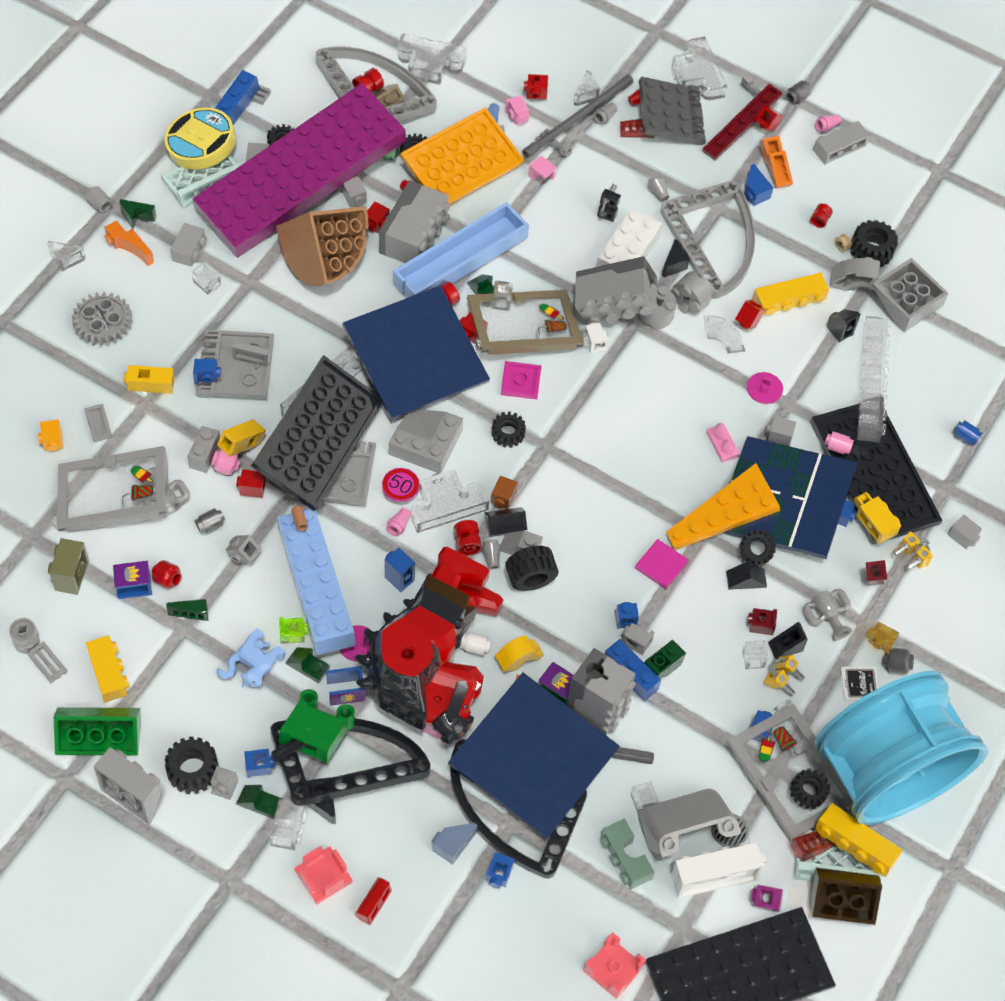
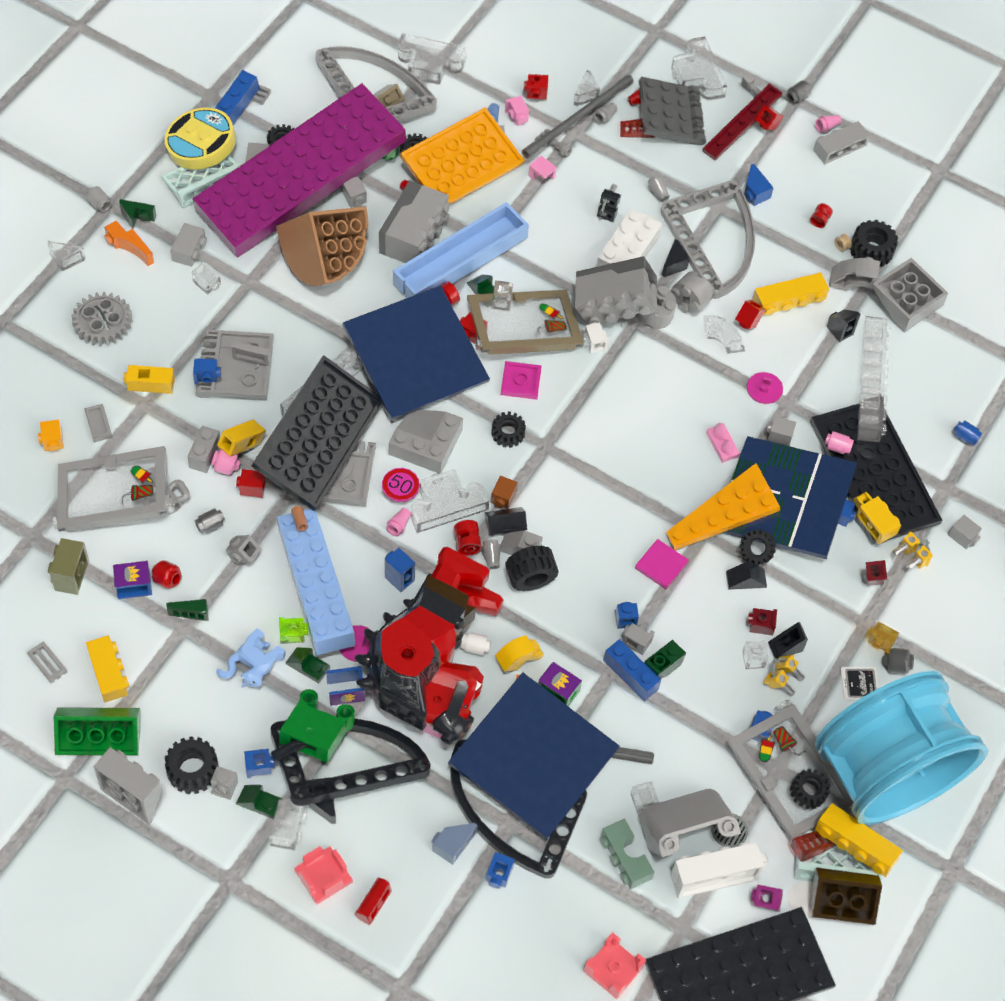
light grey wheel [9,618,40,654] -> none
red wheel [352,68,384,93] -> none
red brick [367,201,390,234] -> none
light grey piece [567,648,636,736] -> none
orange slope [759,136,793,189] -> none
light grey piece [803,589,852,640] -> none

